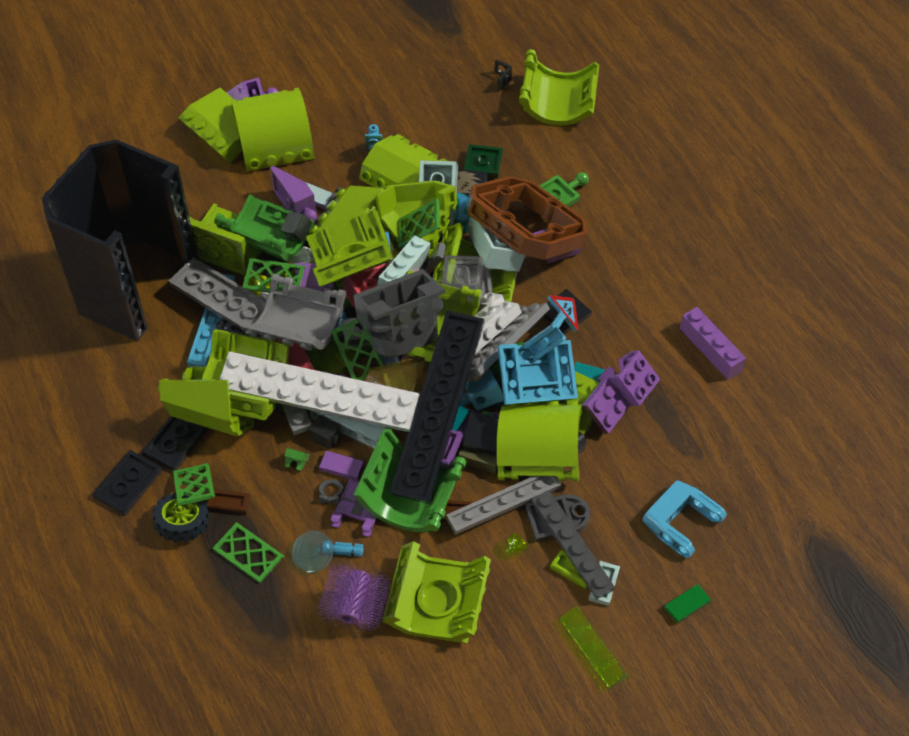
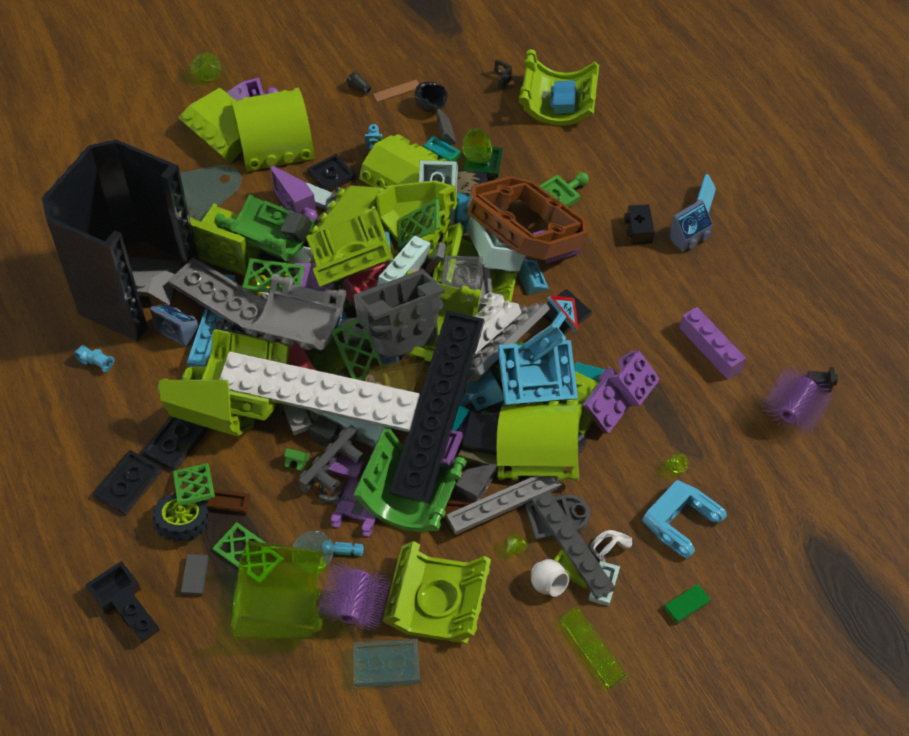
none -> medium azure connector [74,345,115,372]
none -> black plate [86,561,160,643]
none -> light grey slope [128,257,182,306]
none -> sand blue slope [150,305,199,347]
none -> clear light blue piece [180,165,242,222]
none -> dark grey tile [181,554,209,596]
none -> clear neon green hair [190,52,221,81]
none -> clear neon green windscreen [231,541,326,639]
none -> dark grey plate [299,425,364,494]
none -> black tile [307,154,356,192]
none -> pearl dark grey cone [346,72,372,95]
none -> clear light blue plate [353,639,420,687]
none -> medium nougat sticker [373,79,419,102]
none -> black hair [414,82,448,112]
none -> teal tile [423,136,461,161]
none -> dark grey slope [437,109,456,145]
none -> flat silver slope [454,464,497,502]
none -> clear neon green hair [462,128,493,163]
none -> medium azure slope [517,259,549,295]
none -> white piece [531,559,569,597]
none -> dark azure brick [550,81,576,114]
none -> white piece [590,530,632,562]
none -> black brick [624,204,655,245]
none -> clear neon green tile [667,453,688,473]
none -> slope [669,200,713,252]
none -> medium azure slope [697,174,716,213]
none -> medium lavender piece [762,366,834,436]
none -> pearl dark grey bracket [807,367,838,393]

